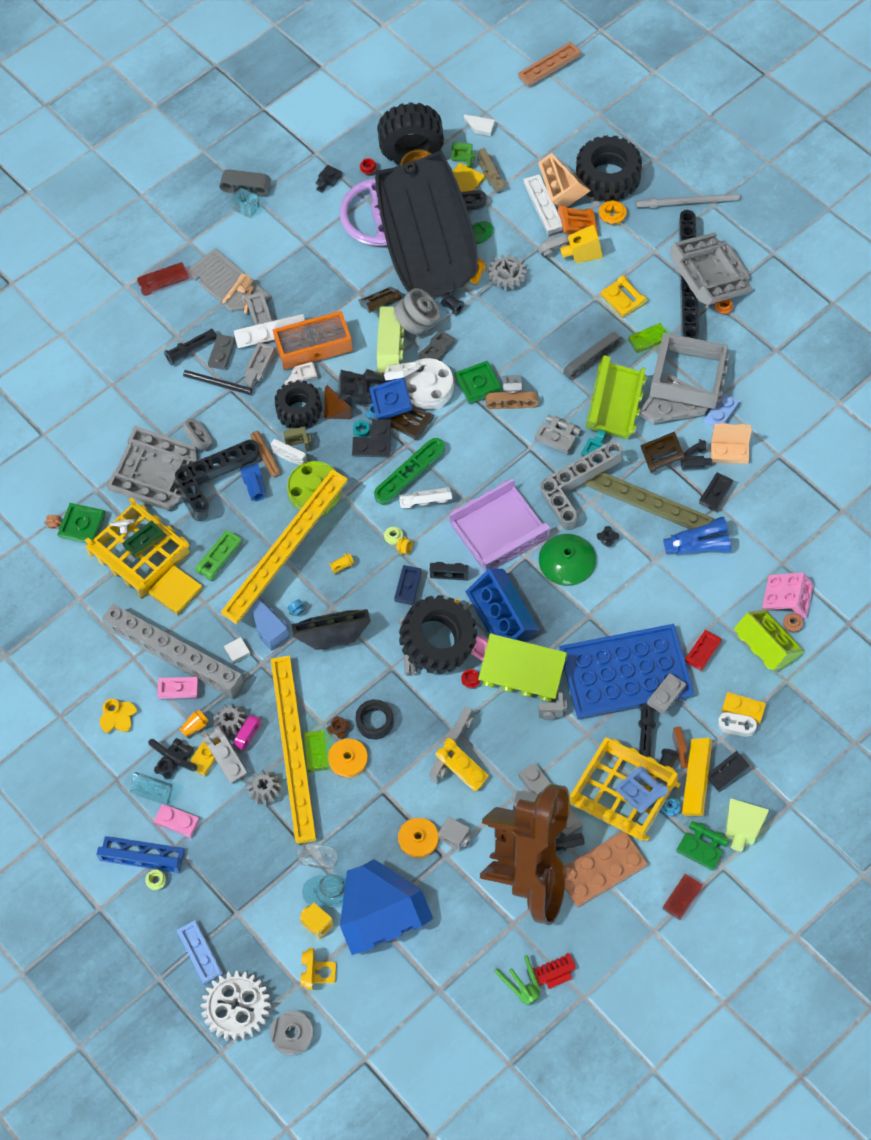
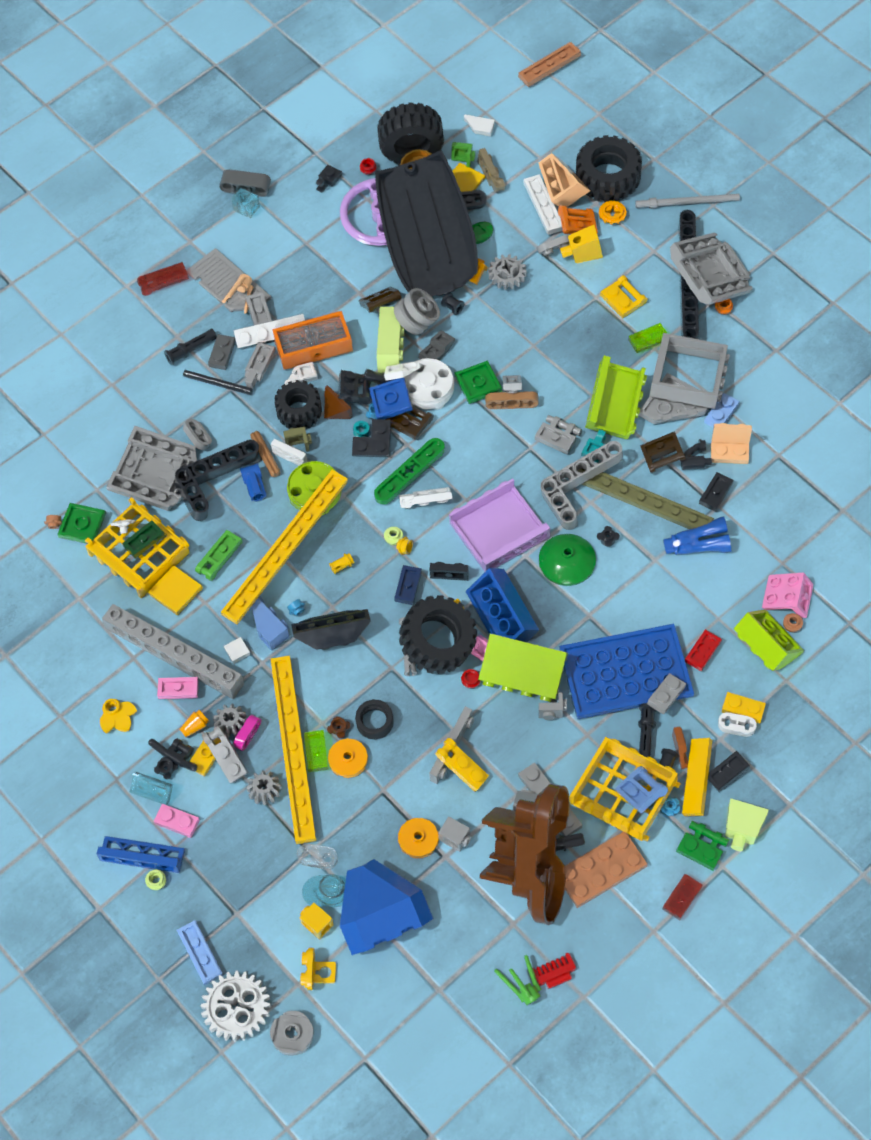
dark grey beam [563,332,622,380] -> none

